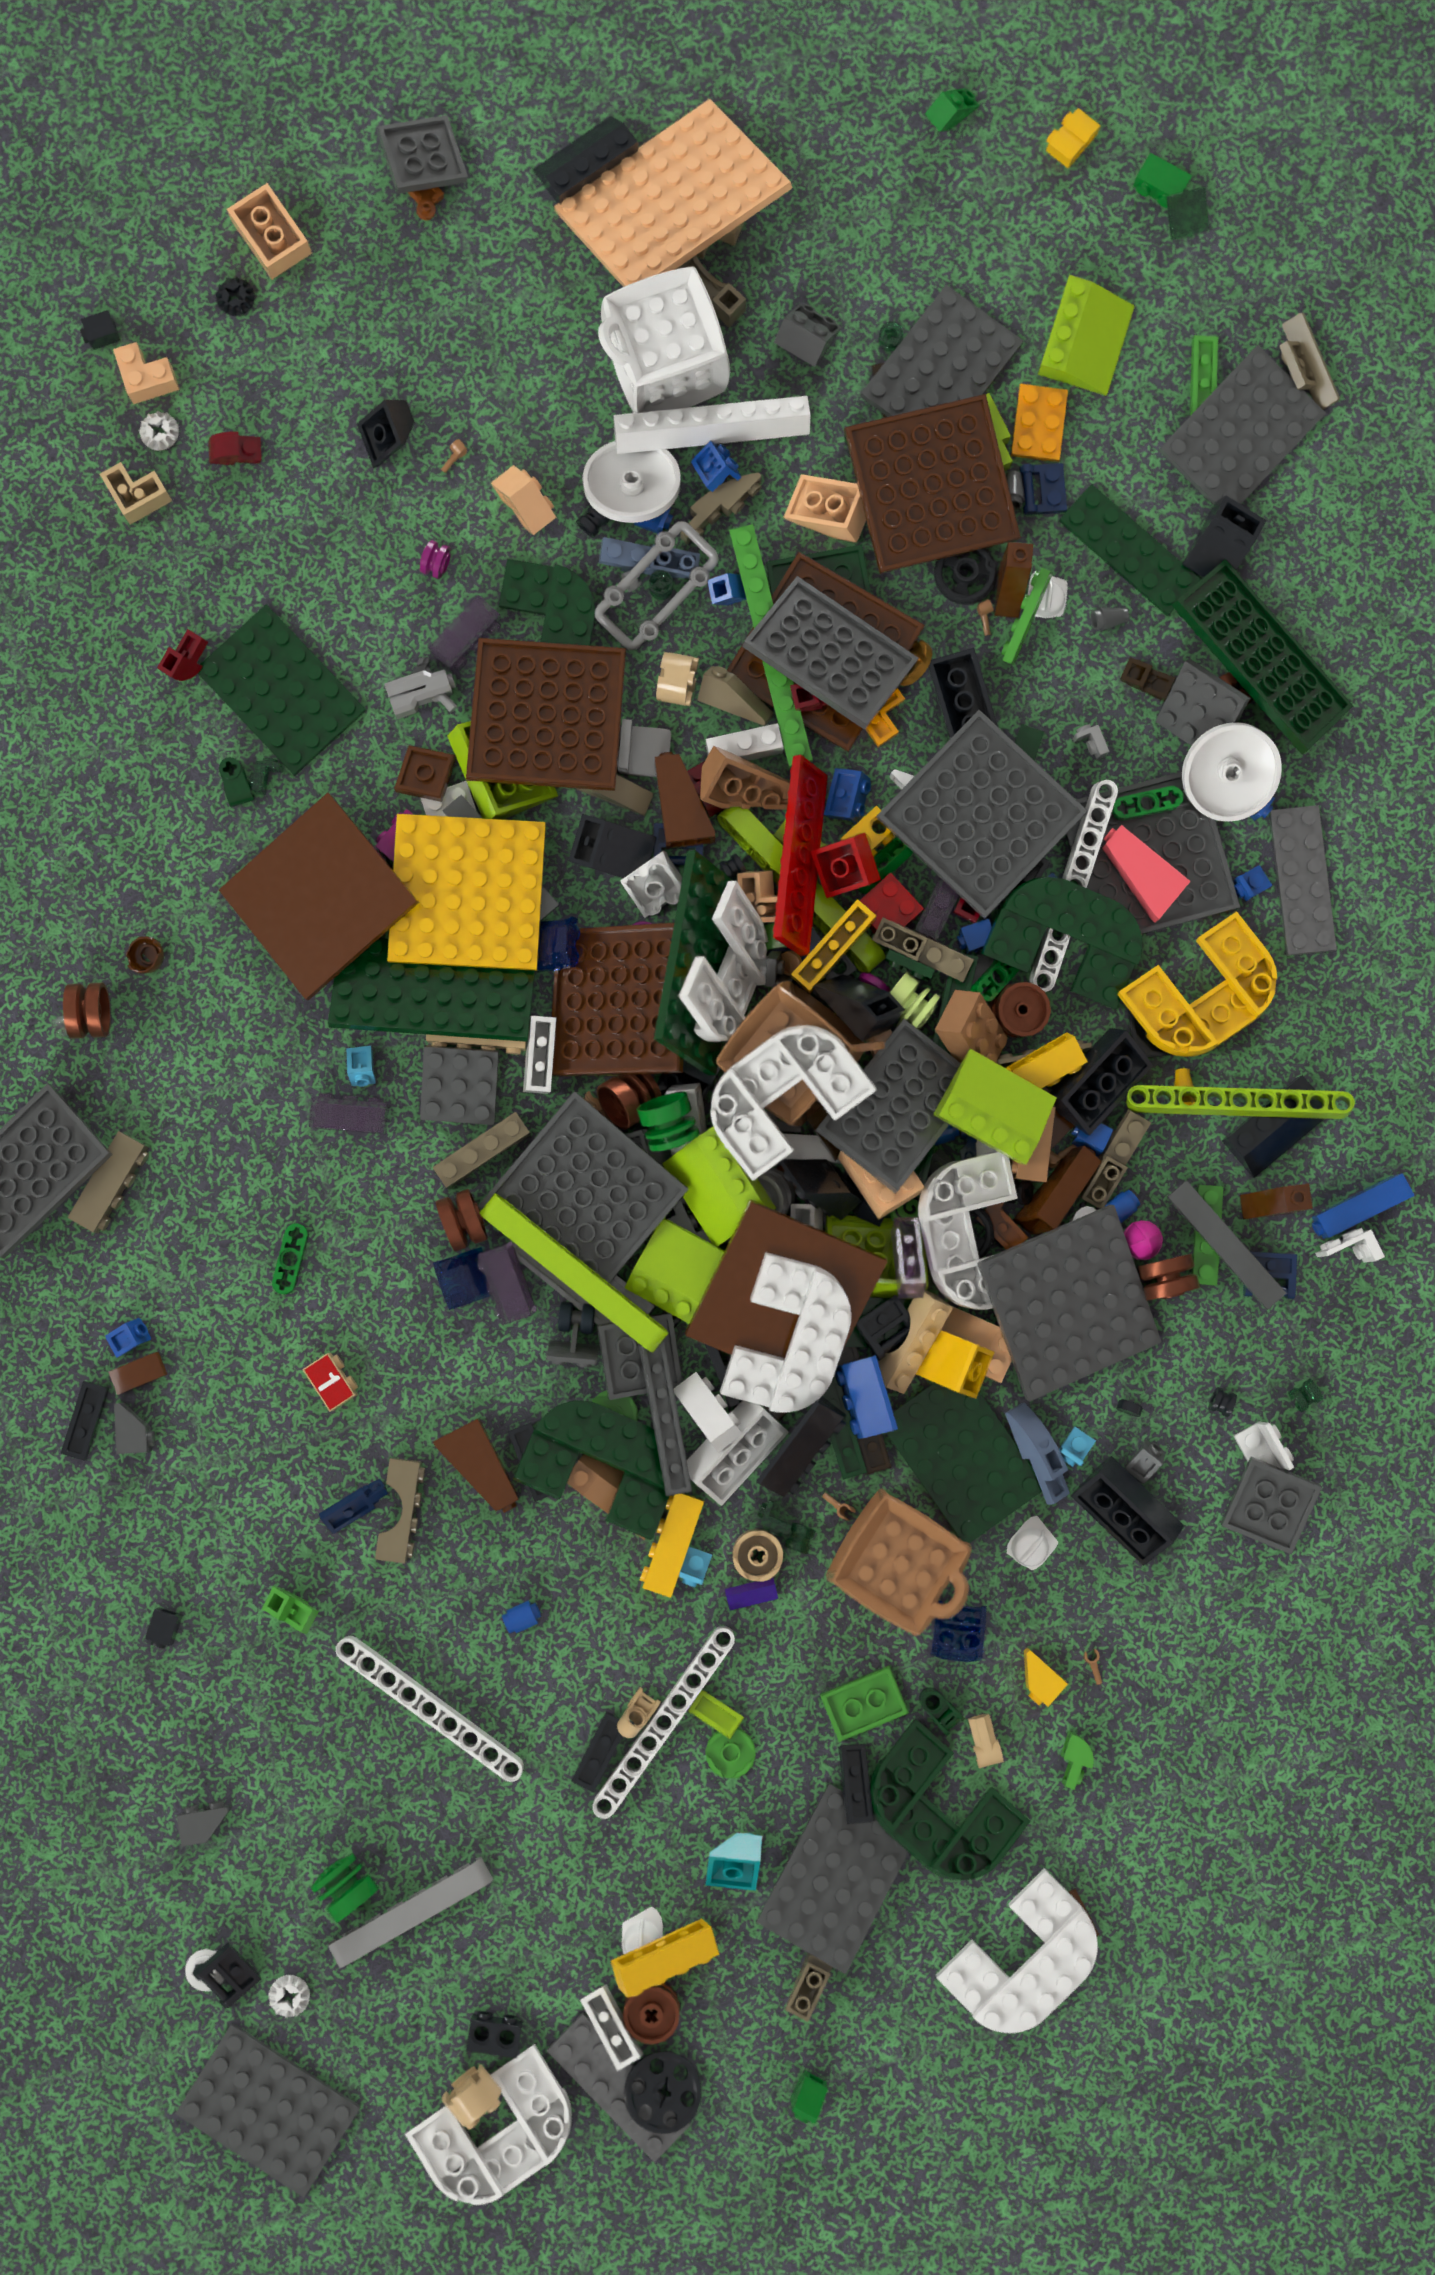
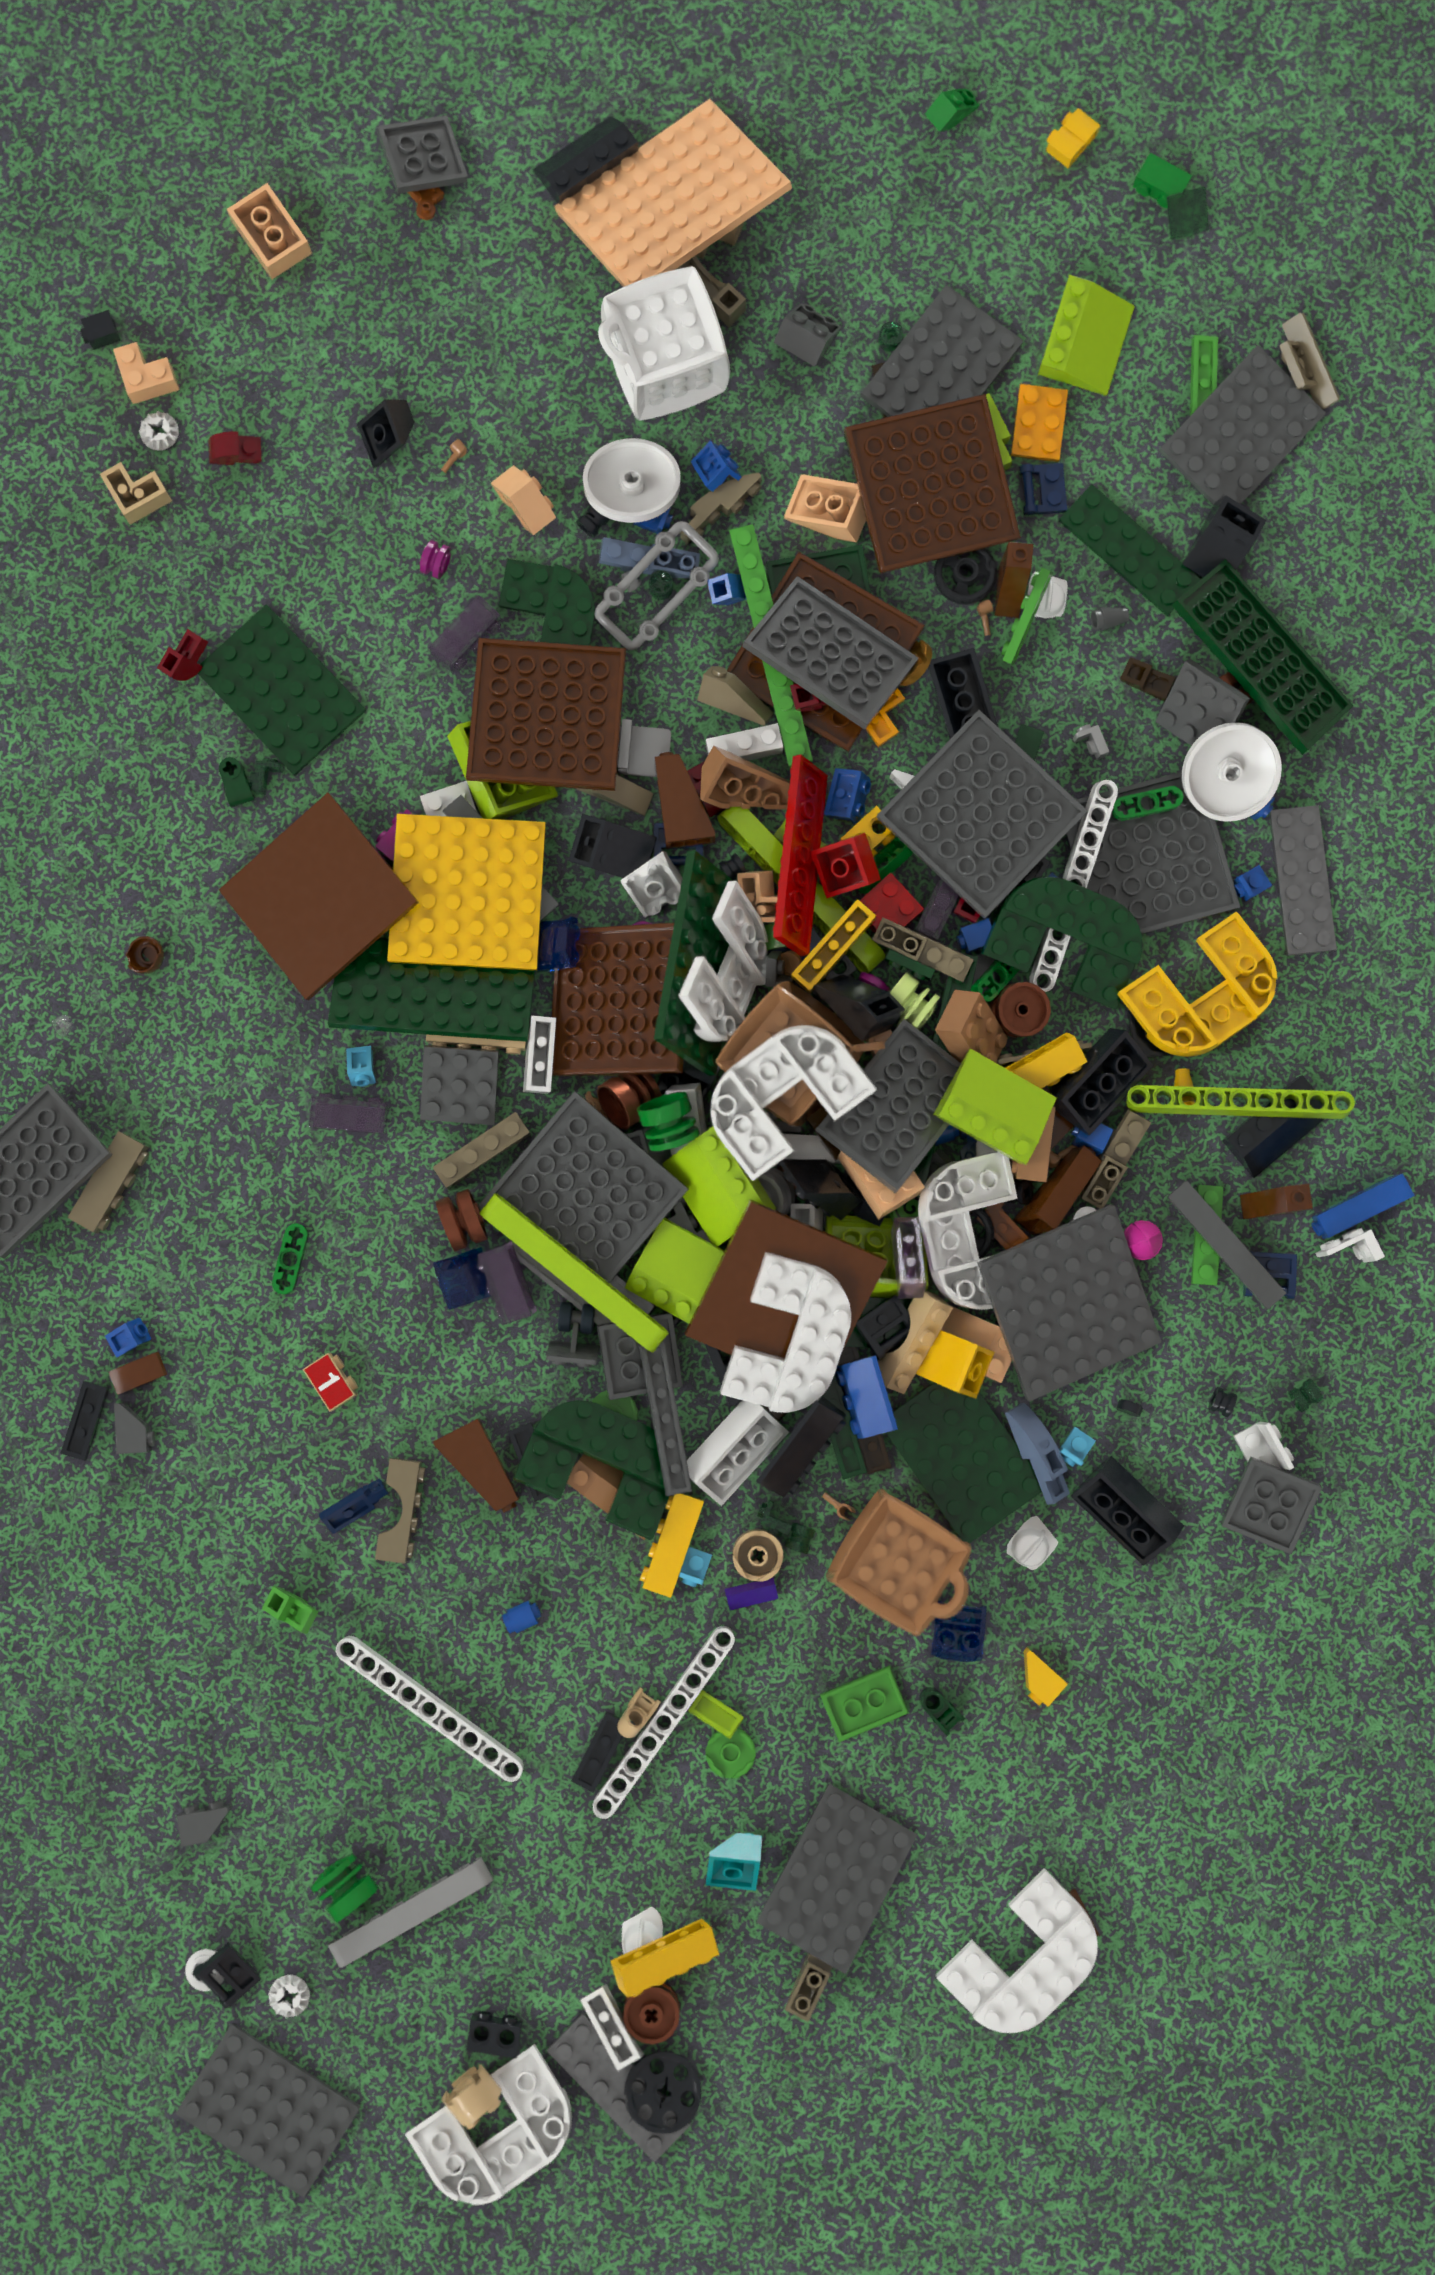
copper wheel [63,982,111,1039] -> none
black brick [145,1607,183,1649] -> none
black gear [215,276,255,316] -> none
light grey piece [384,657,457,719] -> none
reddish brown tile [394,745,456,802] -> none
white brick [614,396,811,454] -> none
tan brick [656,652,699,706] -> none
white brick [674,1372,742,1453] -> none
green slope [790,2070,828,2124] -> none
black plate [838,1744,874,1824] -> none
dark green plate [870,1719,1030,1881] -> none
tan piece [968,1713,1004,1768] -> none
dark grey cone [1006,471,1025,510] -> none
bright green brick [1060,1731,1094,1790] -> none
medium nougat hand [1083,1649,1102,1685] -> none
coral slope [1102,825,1191,923] -> none
blue brick [1104,1190,1140,1223] -> none
dark grey bracket [1125,1439,1165,1484] -> none
copper wheel [1138,1253,1200,1301] -> none

